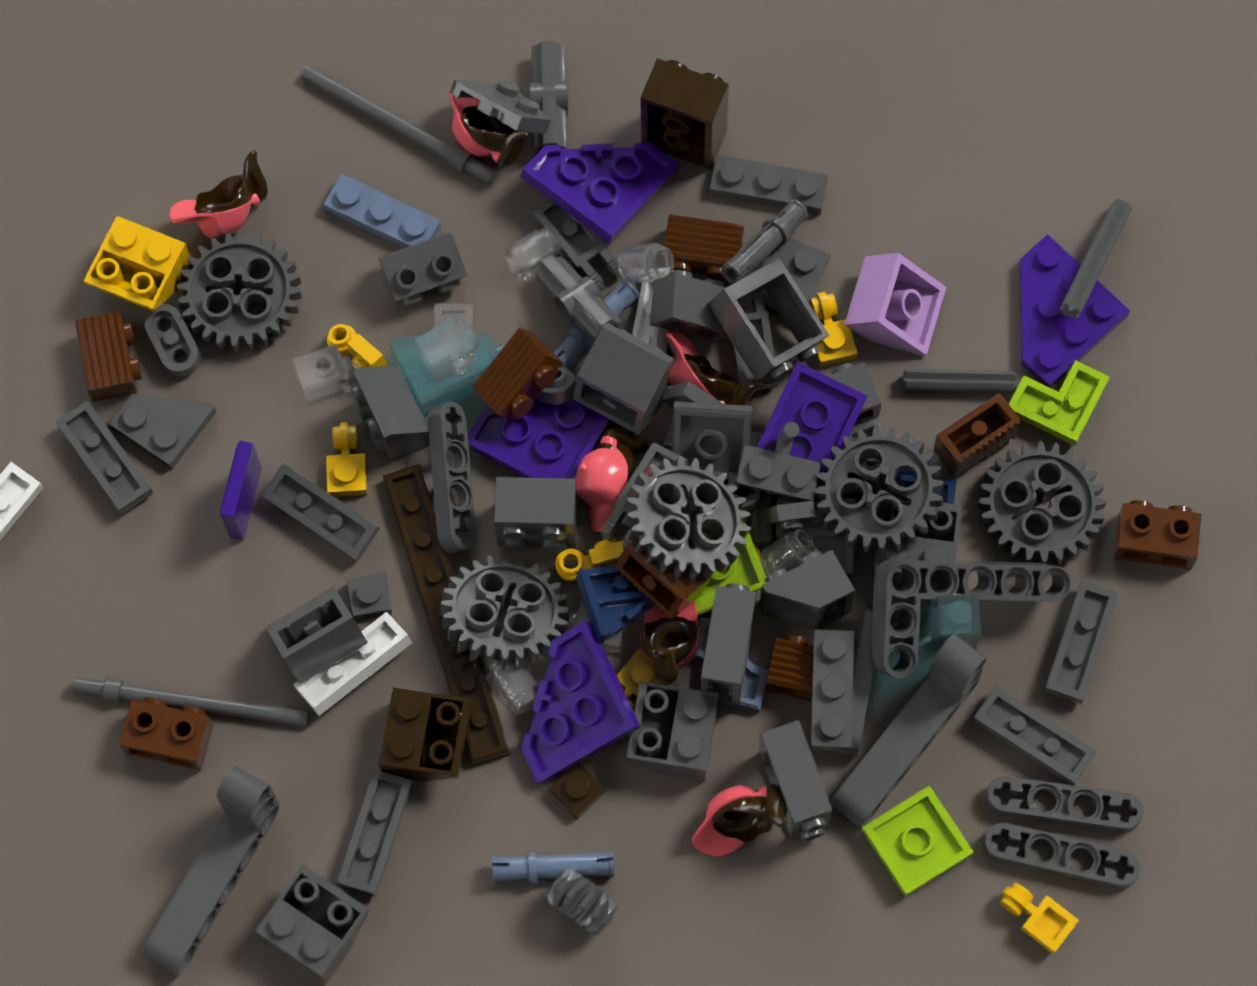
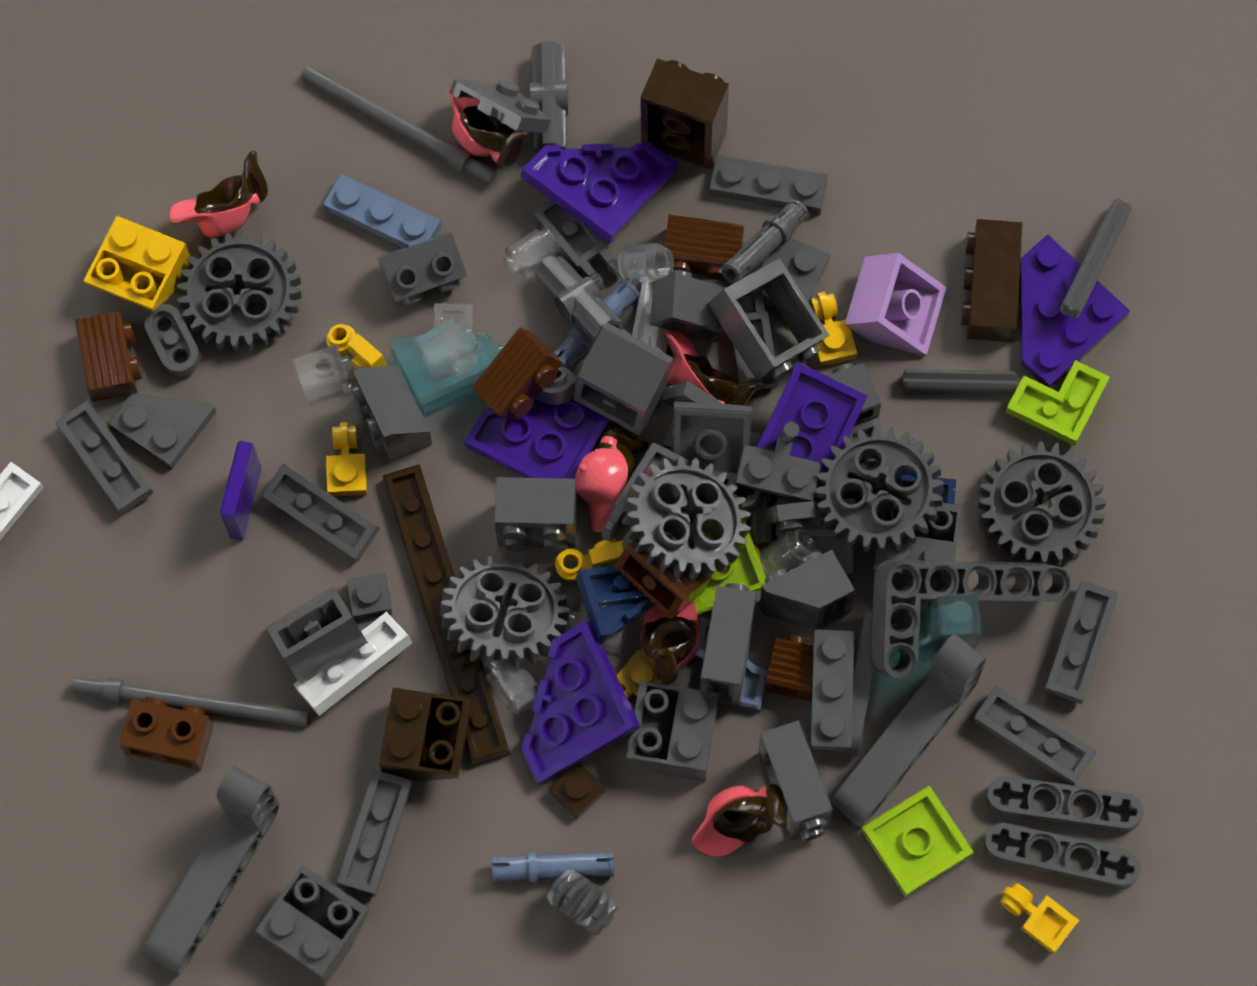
dark grey beam [428,401,476,554] -> none
reddish brown brick [933,393,1020,477] -> none
reddish brown brick [1114,500,1202,569] -> none
none -> dark brown brick [961,219,1023,343]

